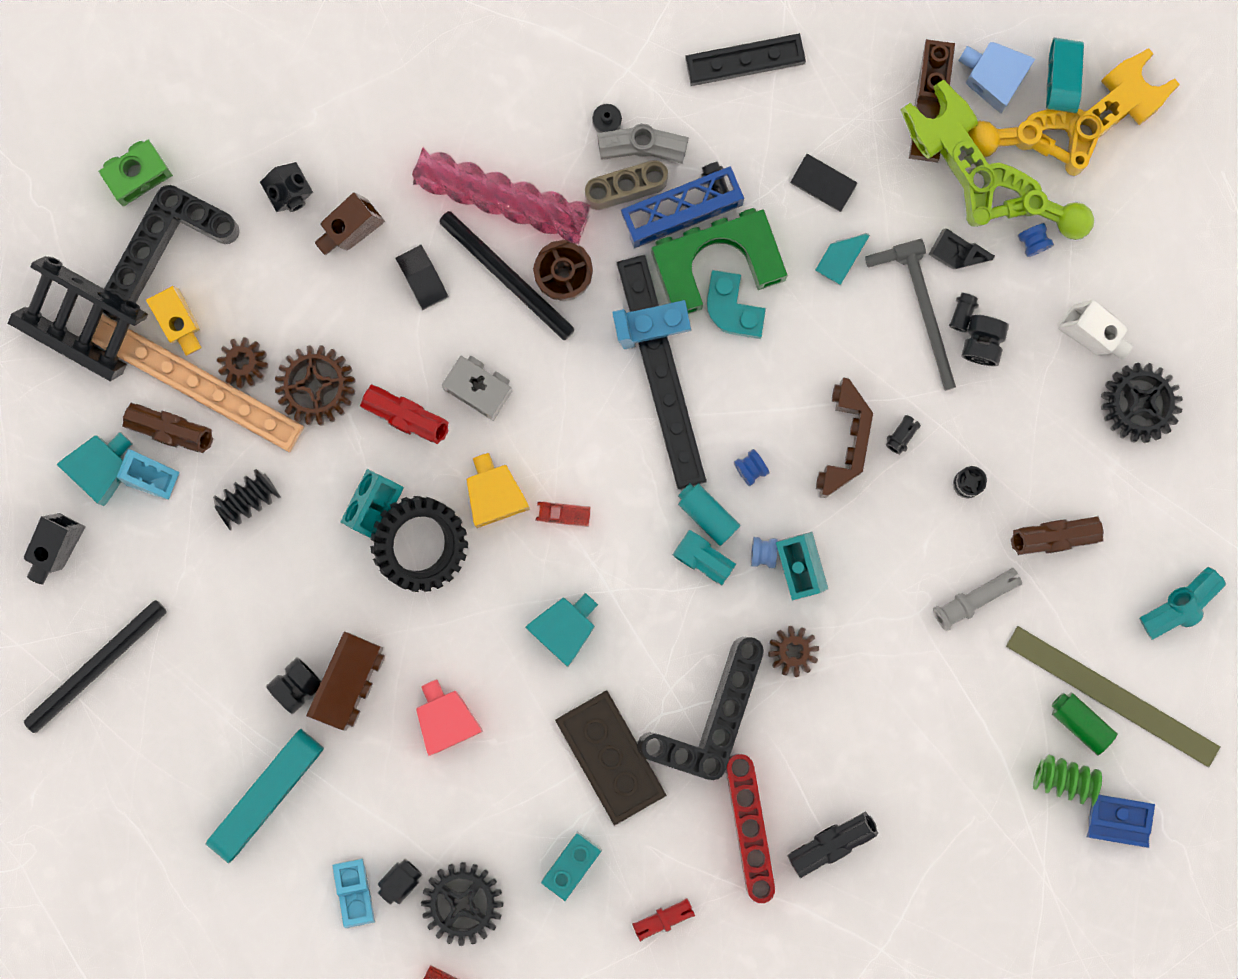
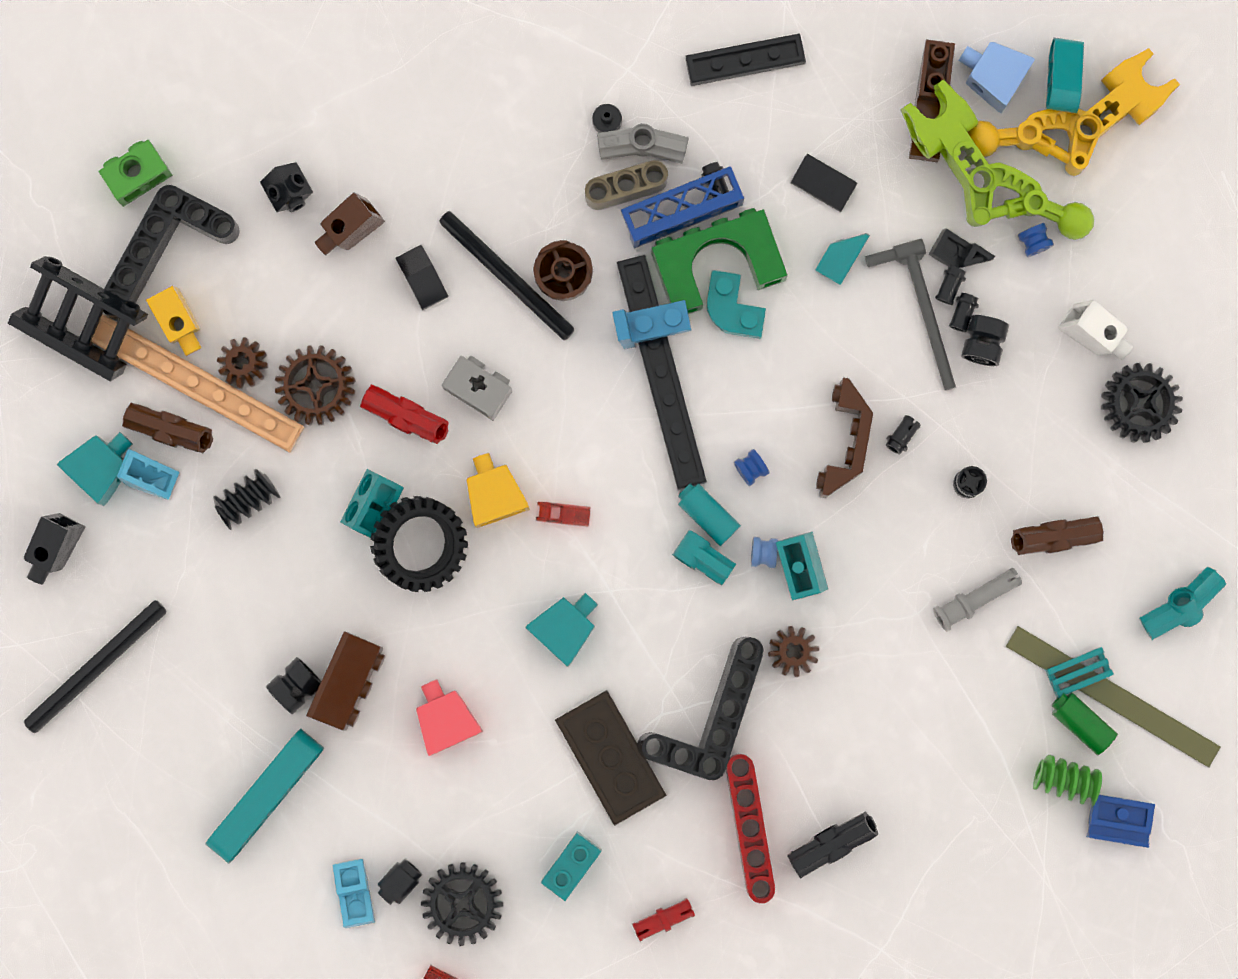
clear pink piece [412,147,591,244] -> none
none -> black pin [935,265,966,305]
none -> teal tile [1045,647,1114,698]

